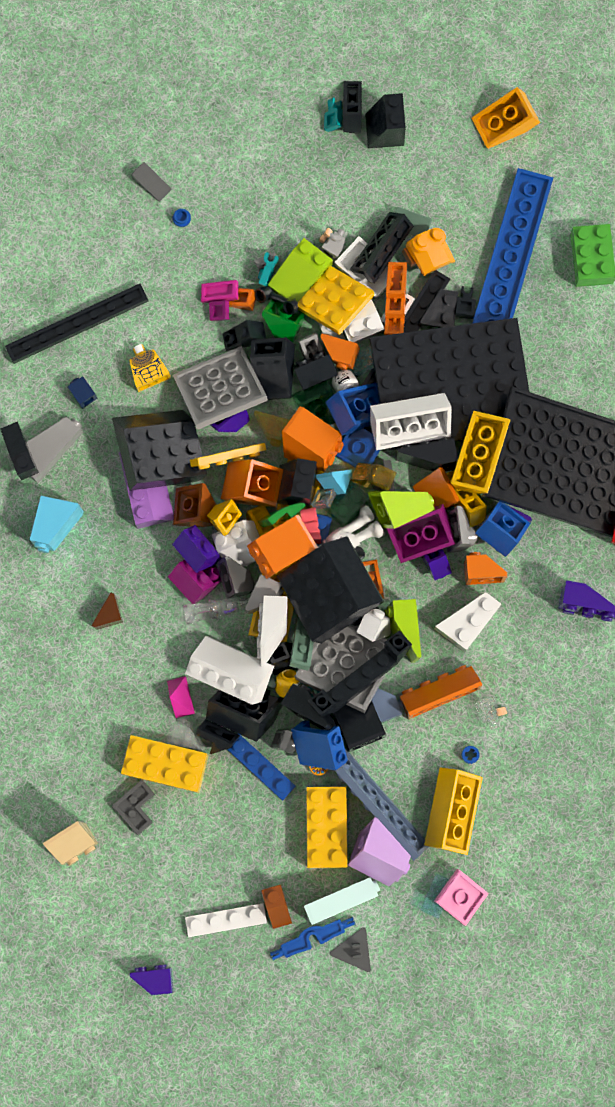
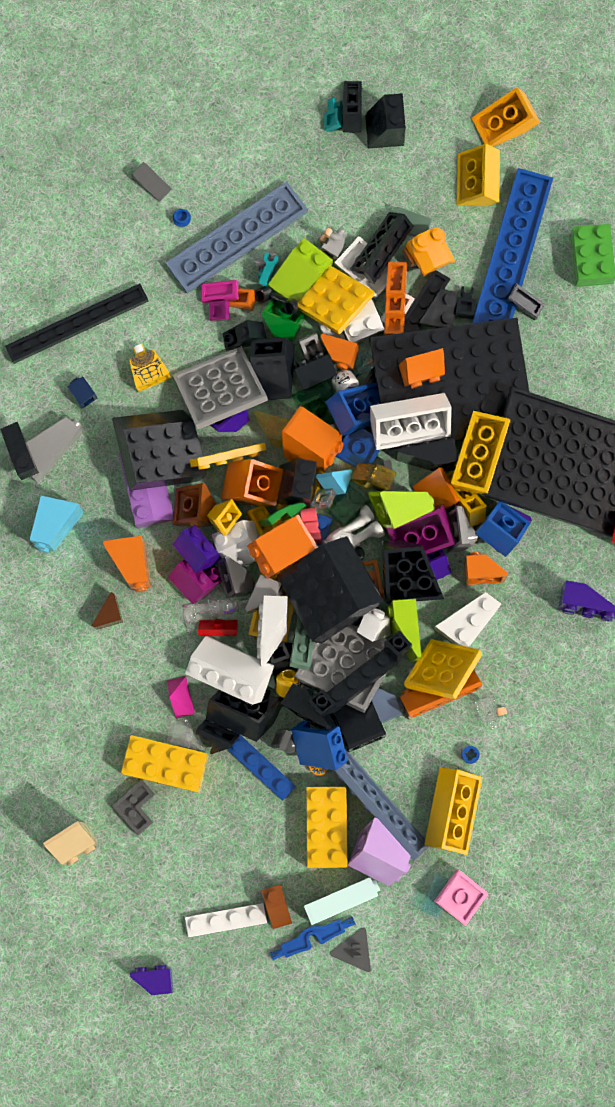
none -> orange slope [103,536,151,592]
none -> sand blue plate [166,181,308,294]
none -> red plate [198,619,238,636]
none -> black wedge [381,540,444,604]
none -> orange slope [399,348,445,388]
none -> yellow plate [404,639,482,700]
none -> yellow slope [456,143,500,206]
none -> tile [505,283,545,320]

